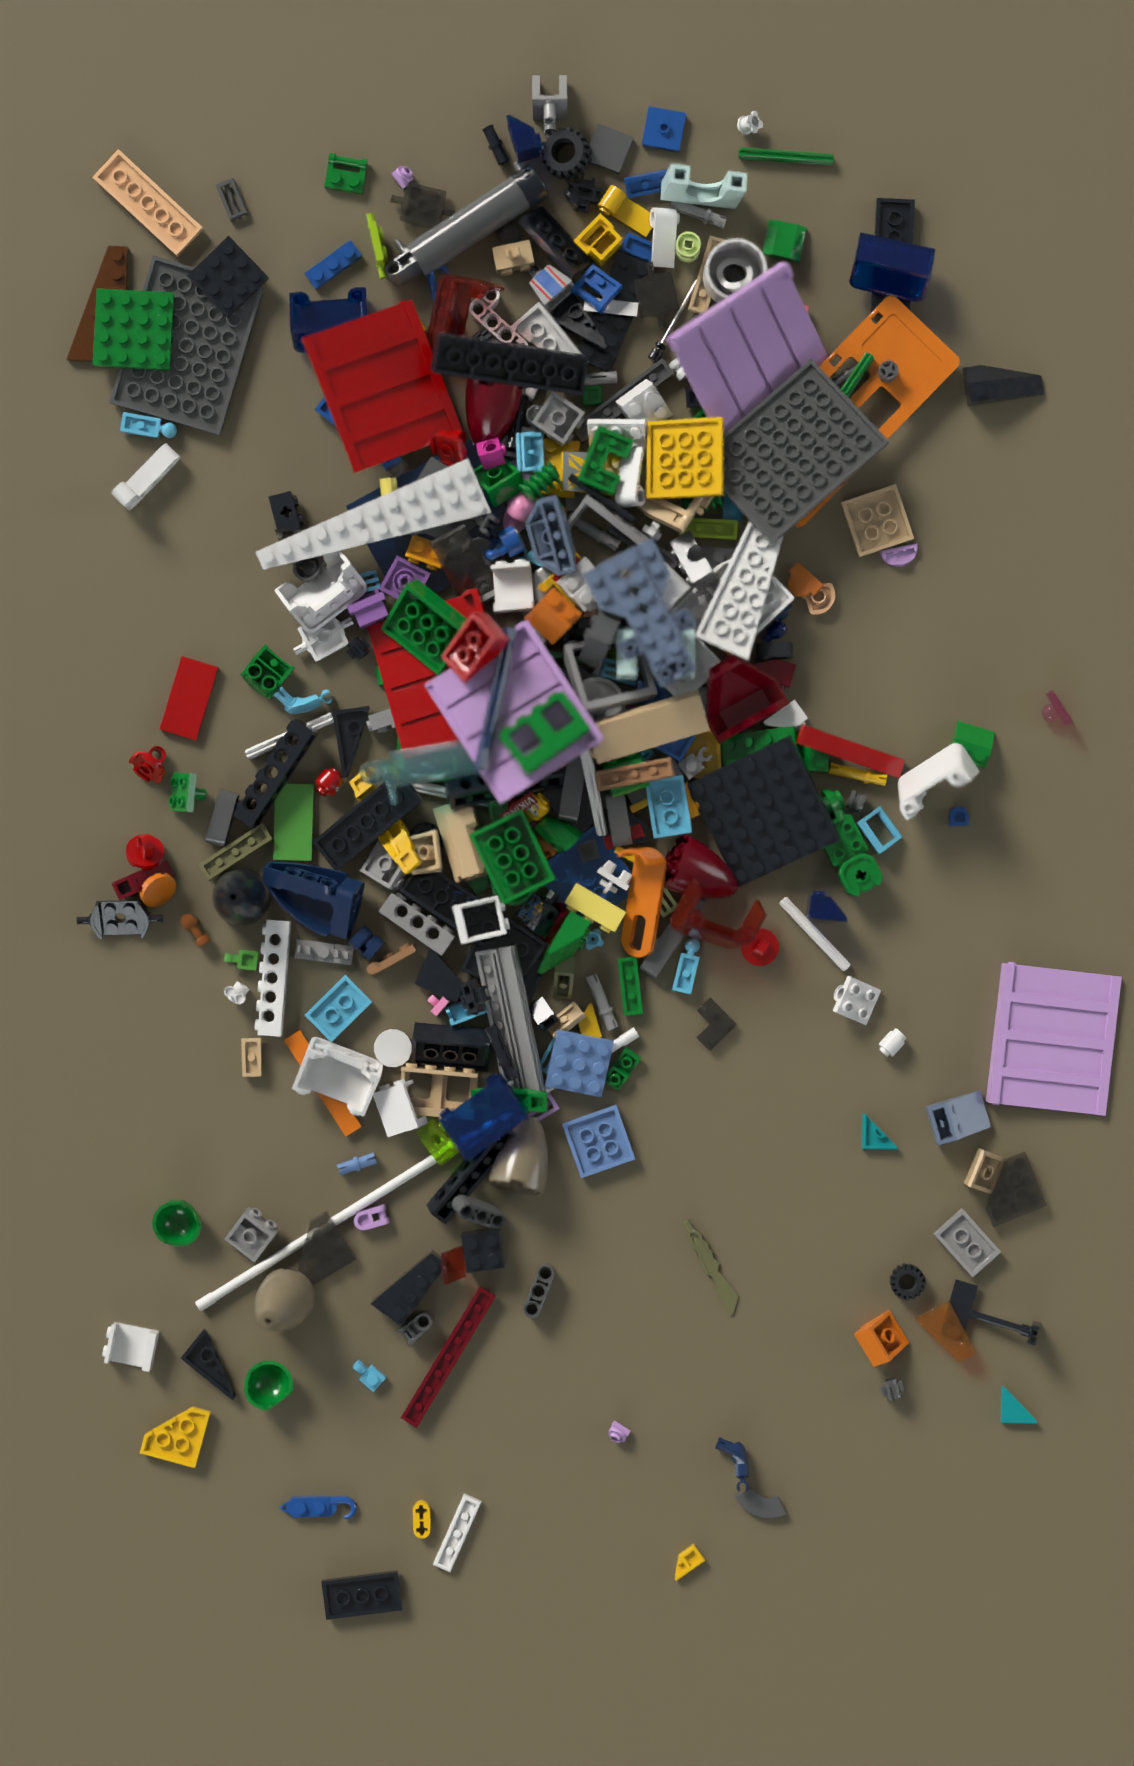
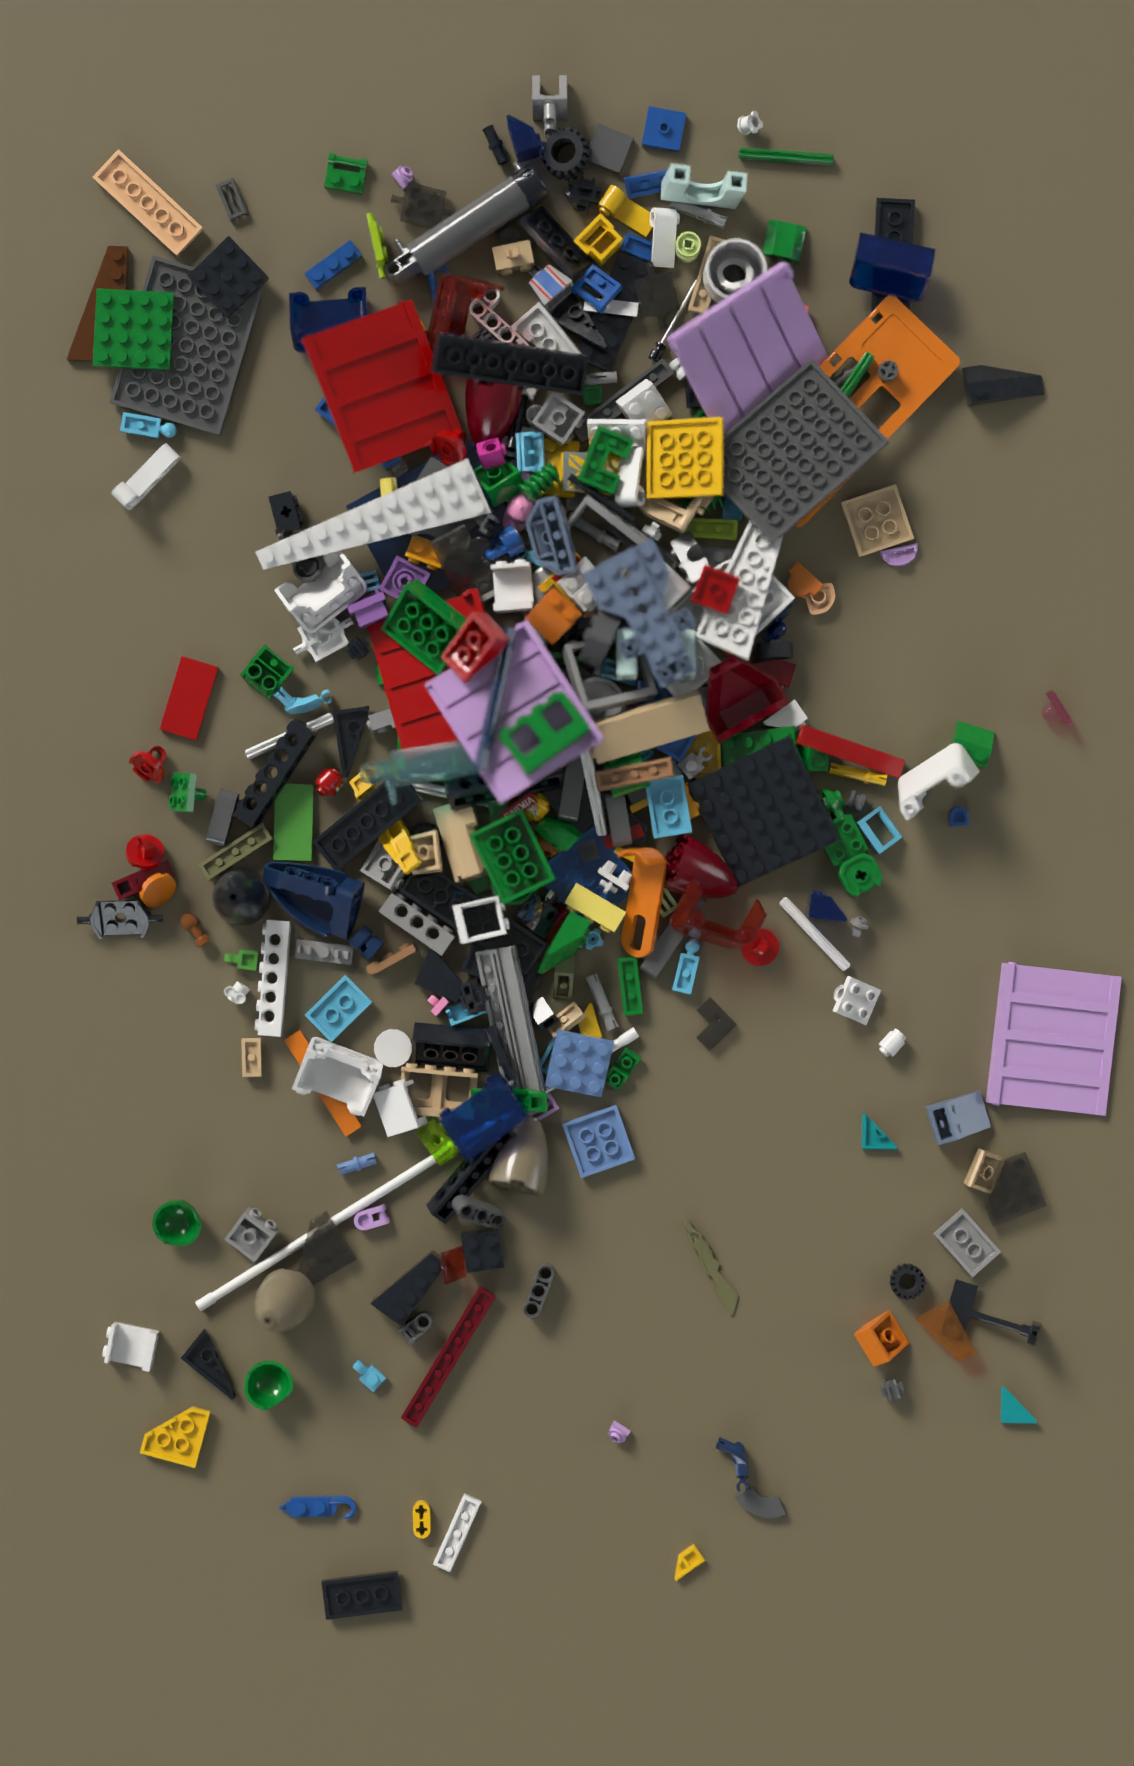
none -> red plate [691,565,741,614]
none -> light grey plate [850,916,869,937]

